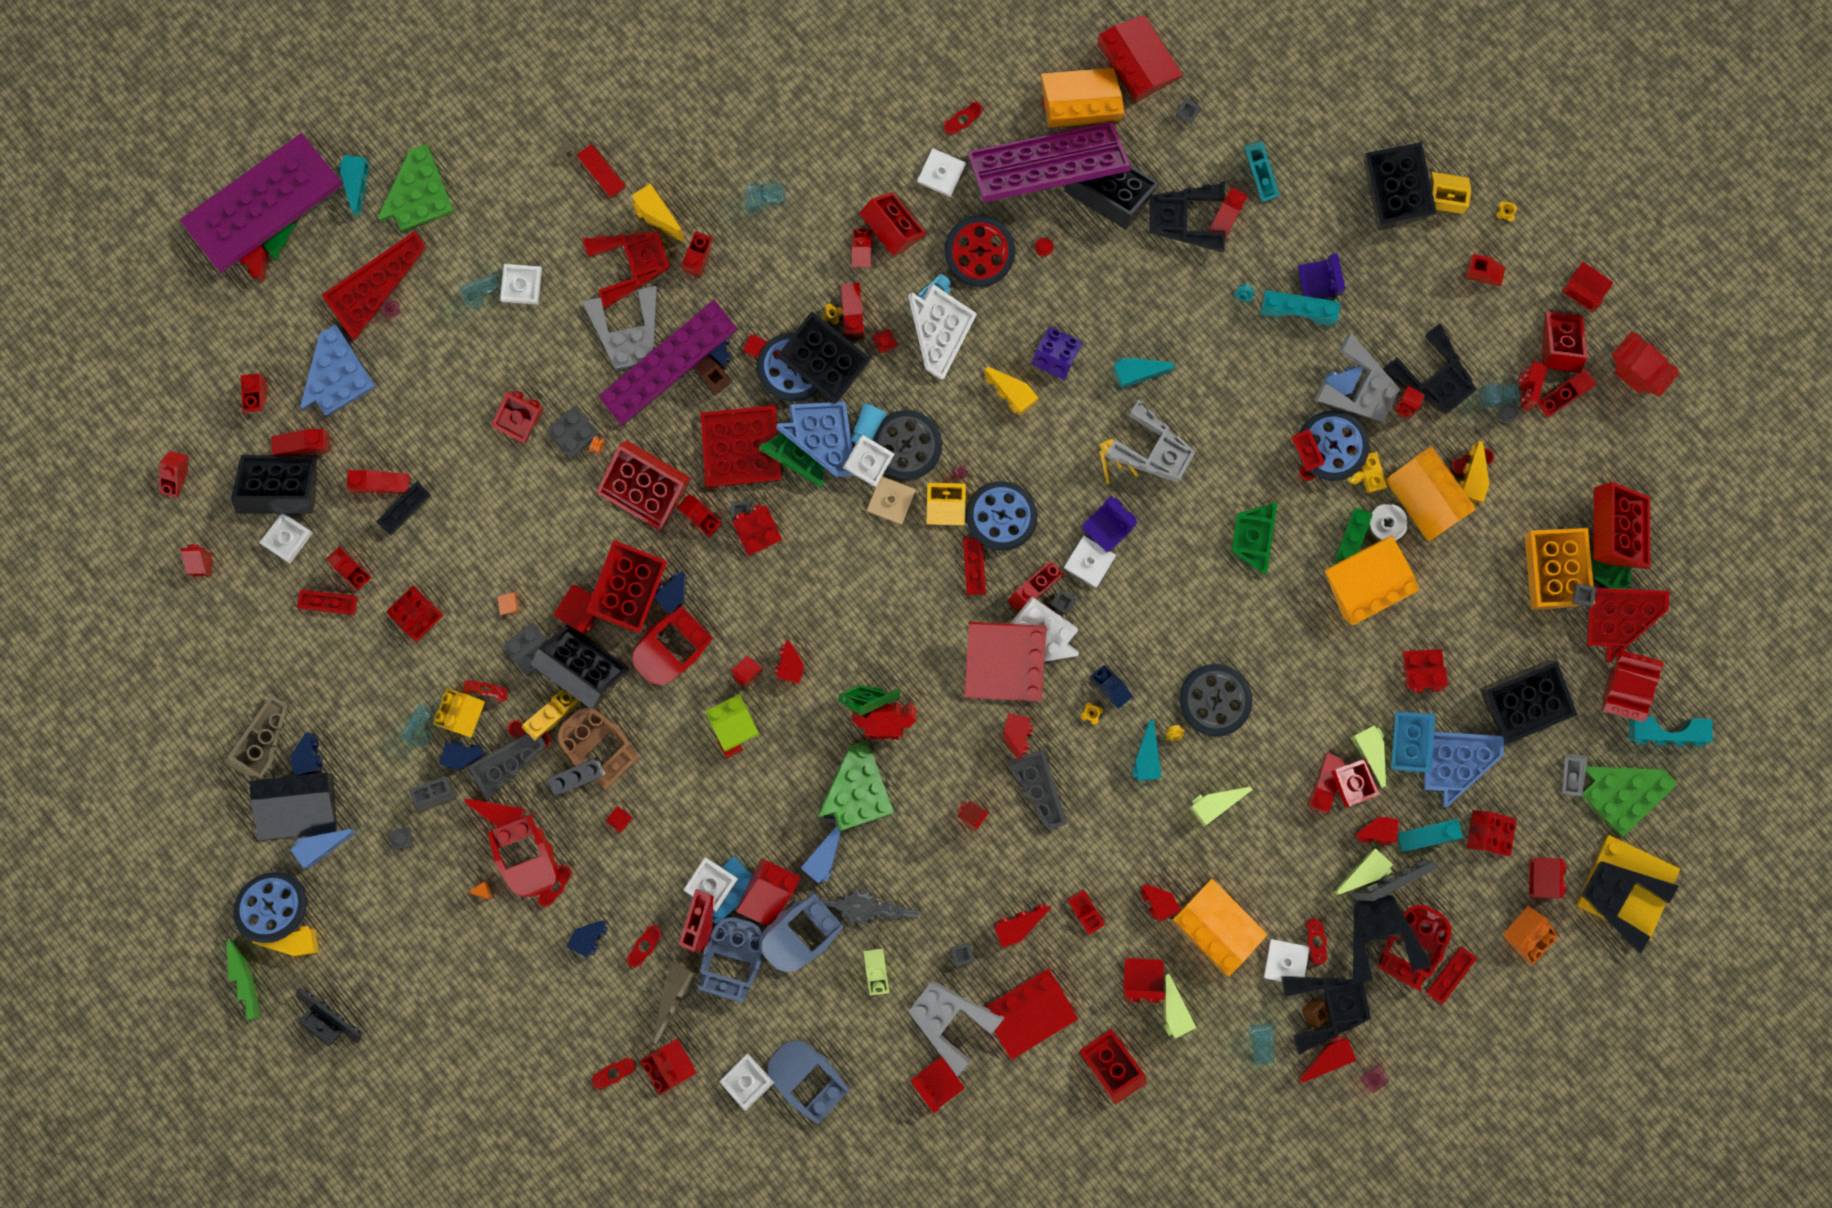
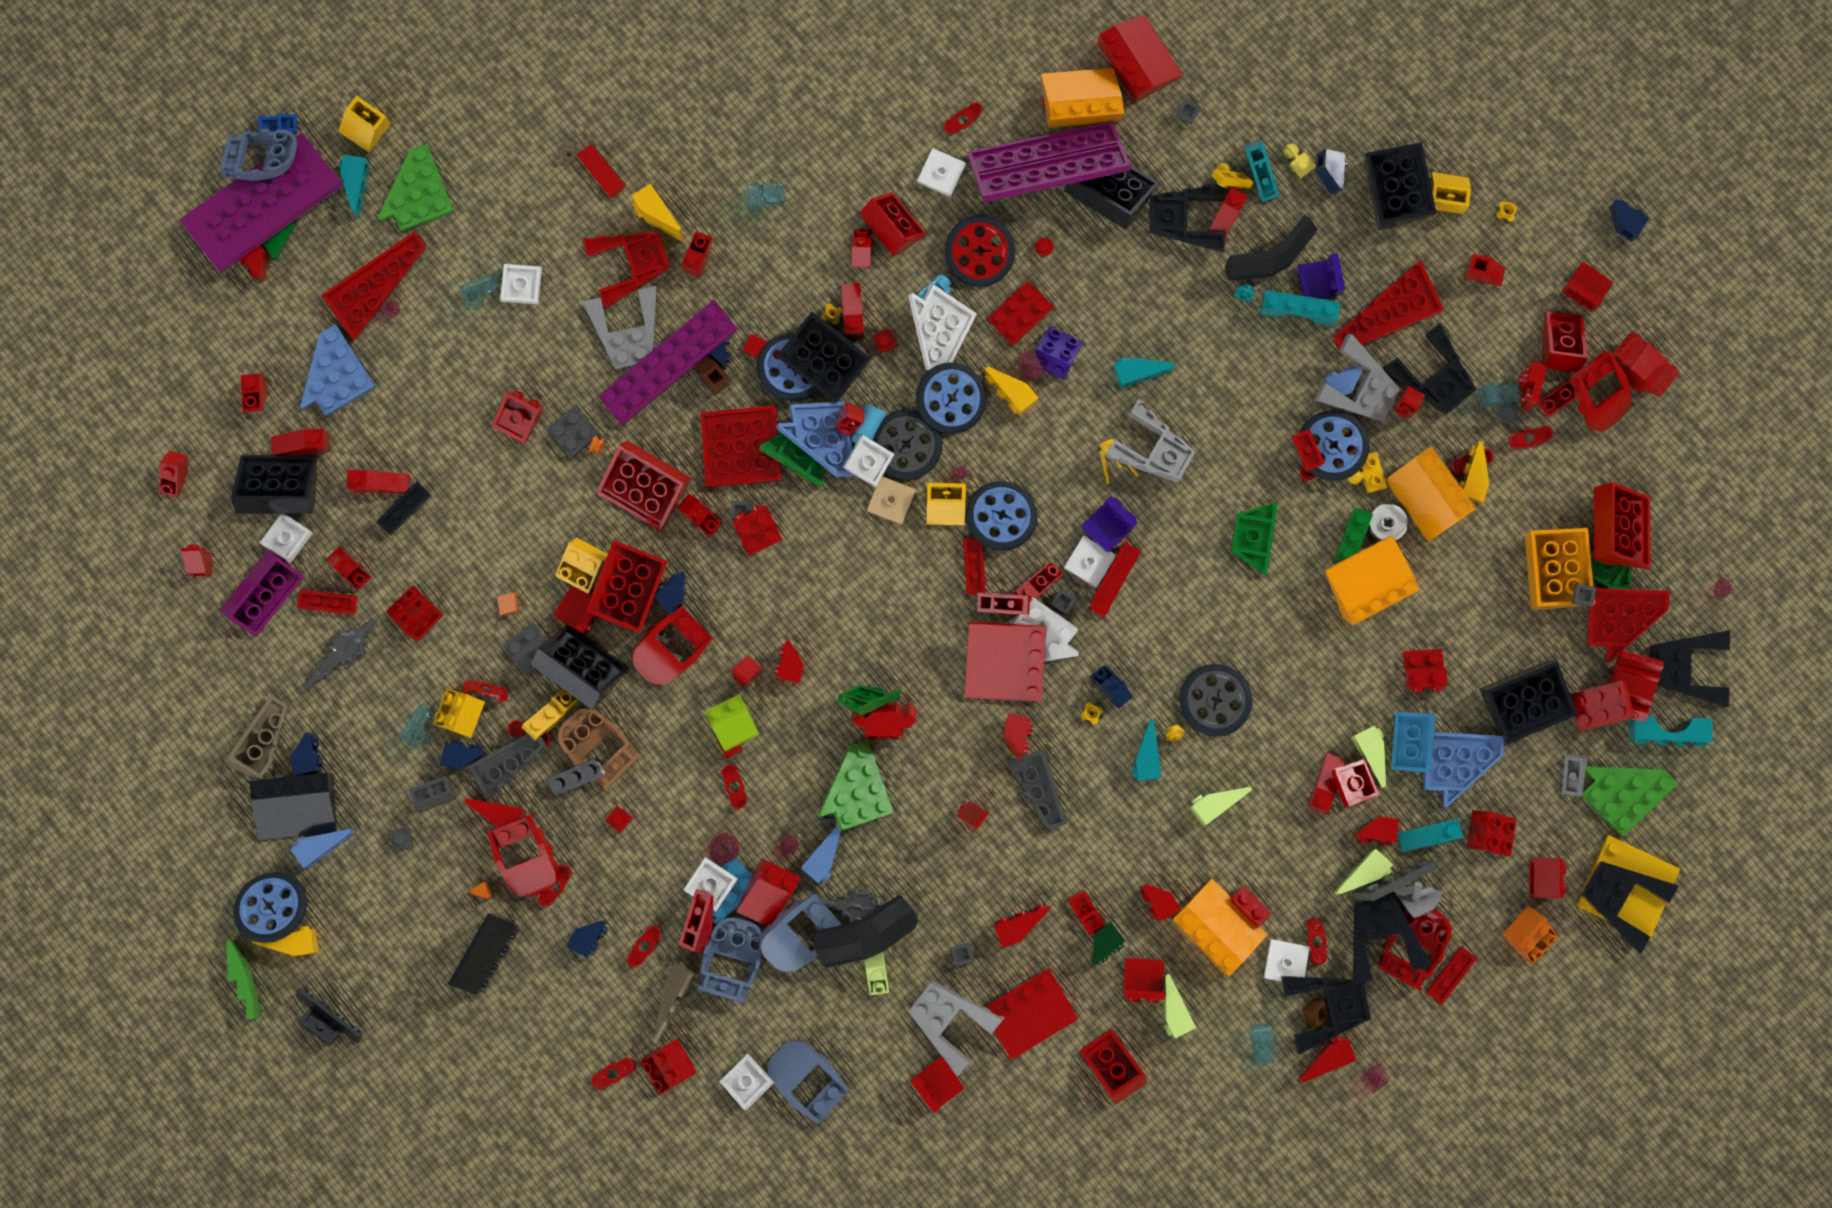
none -> sand blue slope [220,129,297,181]
none -> magenta slope [220,550,304,637]
none -> blue slope [258,114,297,134]
none -> dark grey piece [302,618,377,691]
none -> yellow slope [339,95,391,153]
none -> black slope [448,913,519,995]
none -> yellow slope [555,538,608,594]
none -> clear pink gear [708,832,739,863]
none -> red piece [721,764,747,809]
none -> clear pink plate [780,835,799,854]
none -> black piece [814,895,918,968]
none -> red slope [835,402,864,435]
none -> wedge [916,362,987,434]
none -> red slope [977,593,1030,615]
none -> red plate [987,281,1054,347]
none -> clear pink gear [1018,351,1044,380]
none -> red panel [1088,540,1141,618]
none -> dark green slope [1091,922,1125,966]
none -> yellow plate [1212,163,1253,189]
none -> black piece [1225,215,1318,281]
none -> red plate [1230,886,1272,928]
none -> light yellow plate [1283,143,1316,179]
none -> slope [1315,149,1346,194]
none -> red wing [1333,260,1444,355]
none -> light grey shield [1393,882,1443,918]
none -> red piece [1508,425,1554,449]
none -> red plate [1570,680,1635,731]
none -> red slope [1571,351,1632,432]
none -> dark blue slope [1609,199,1649,242]
none -> black wing [1650,630,1730,708]
none -> clear pink plate [1714,579,1732,598]

